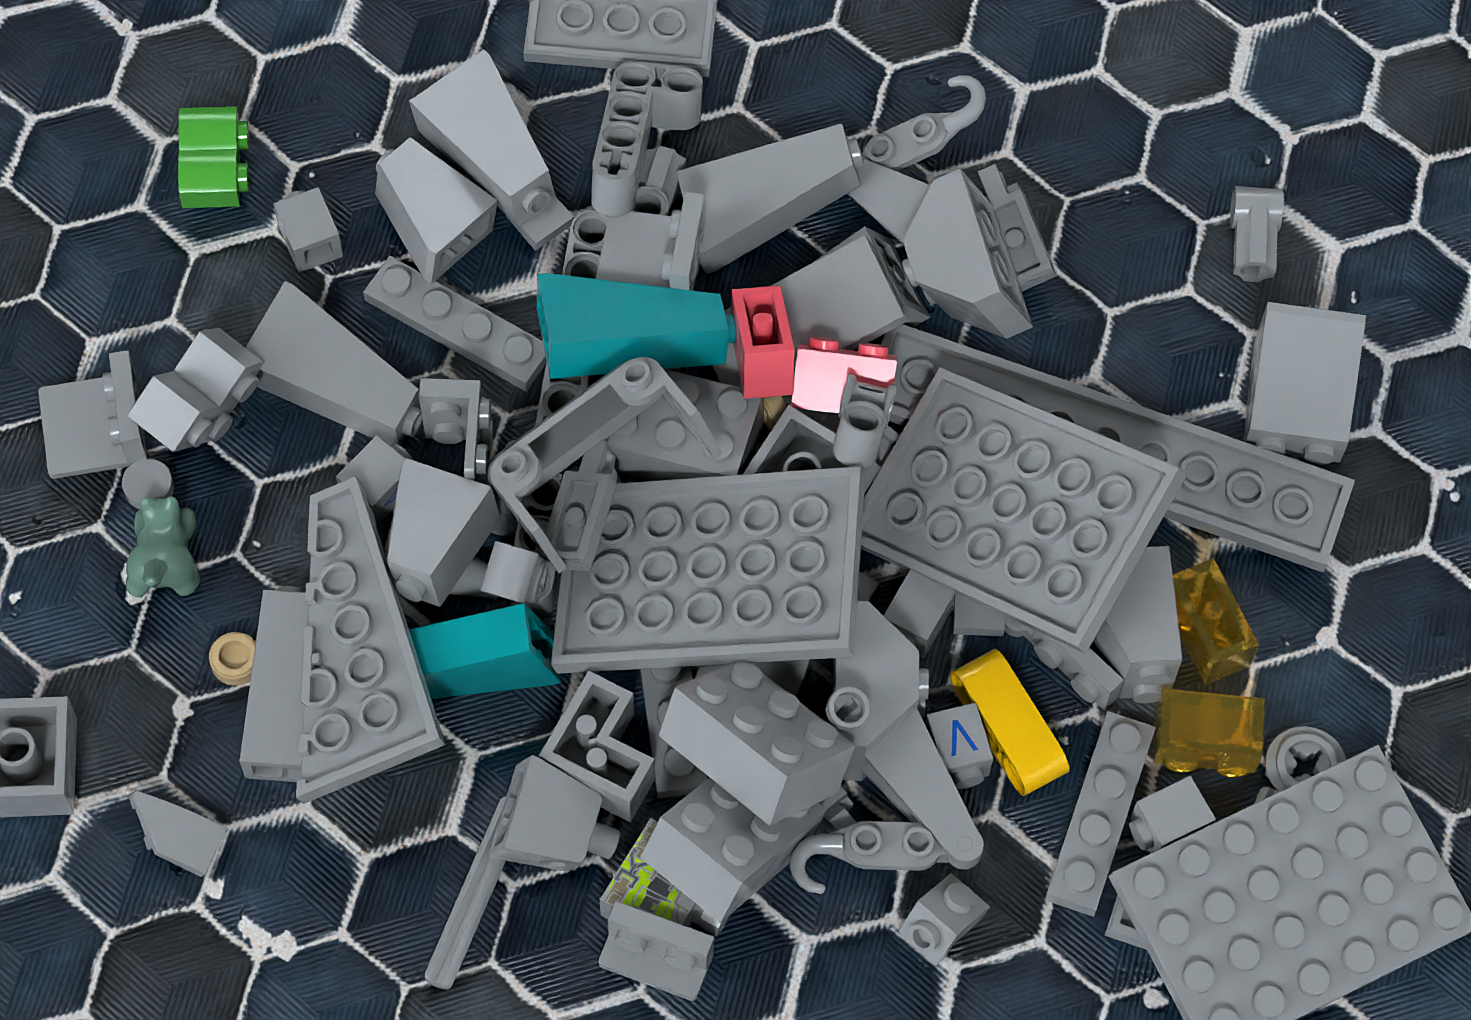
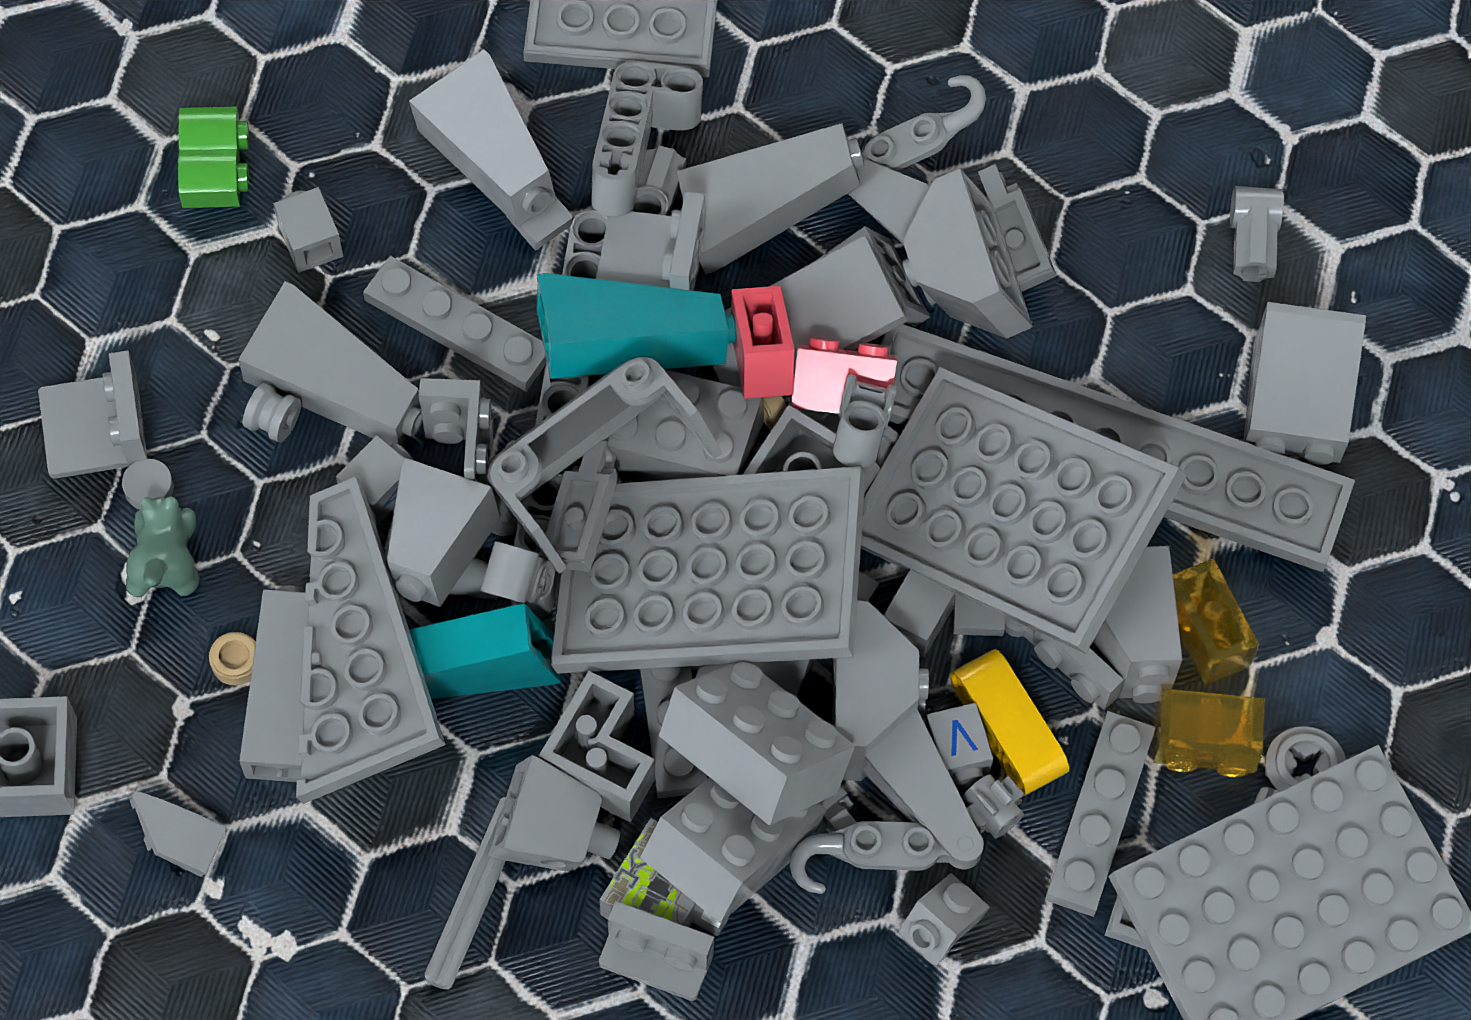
light grey brick [127,327,264,452] -> none
light grey slope [375,138,498,284] -> none
light grey hinge [826,687,870,731] -> none
light grey brick [1129,776,1216,853] -> none
none -> light grey wheel [242,383,301,443]
none -> light grey gear [962,774,1025,839]

